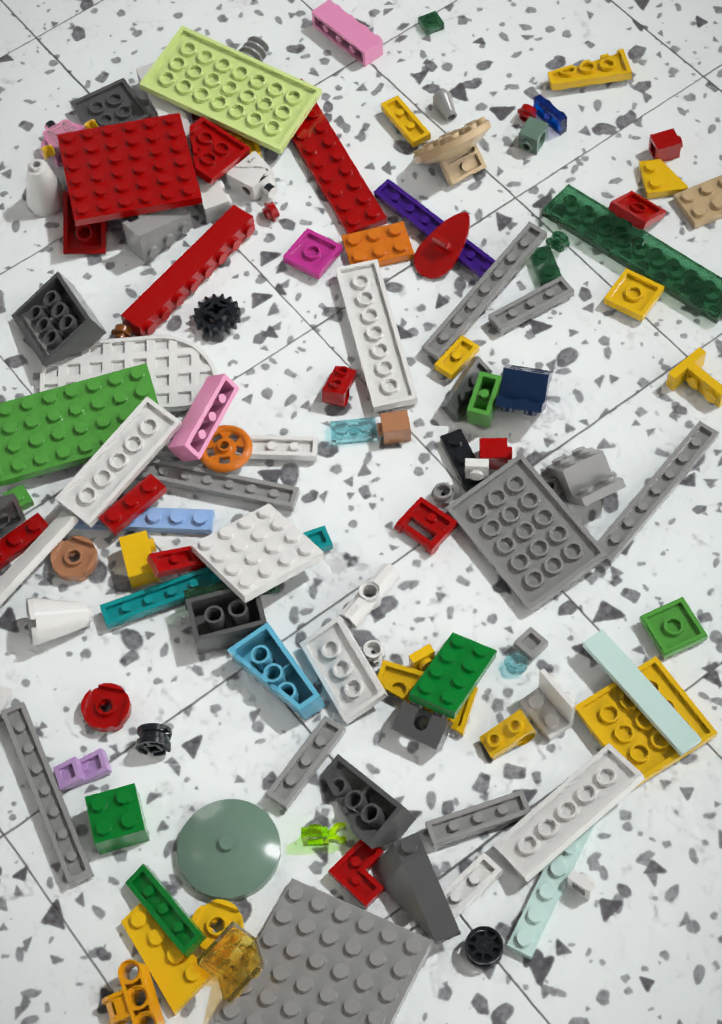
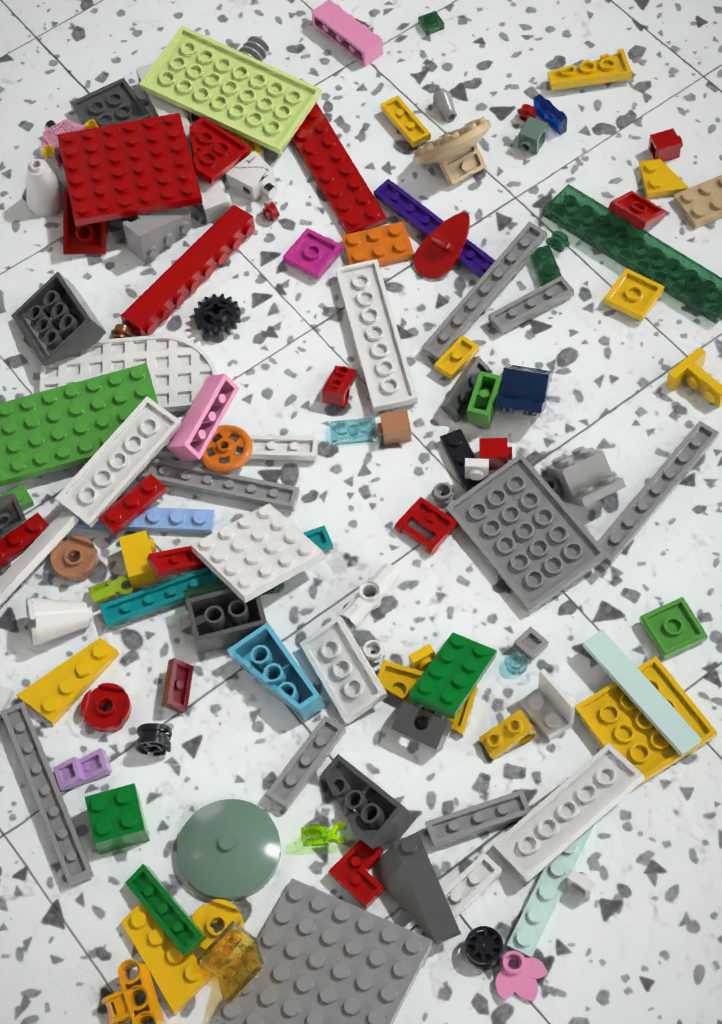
none -> yellow wing [16,638,120,726]
none -> lime plate [88,575,133,603]
none -> dark red plate [161,658,194,714]
none -> bright pink plate [496,950,548,1001]

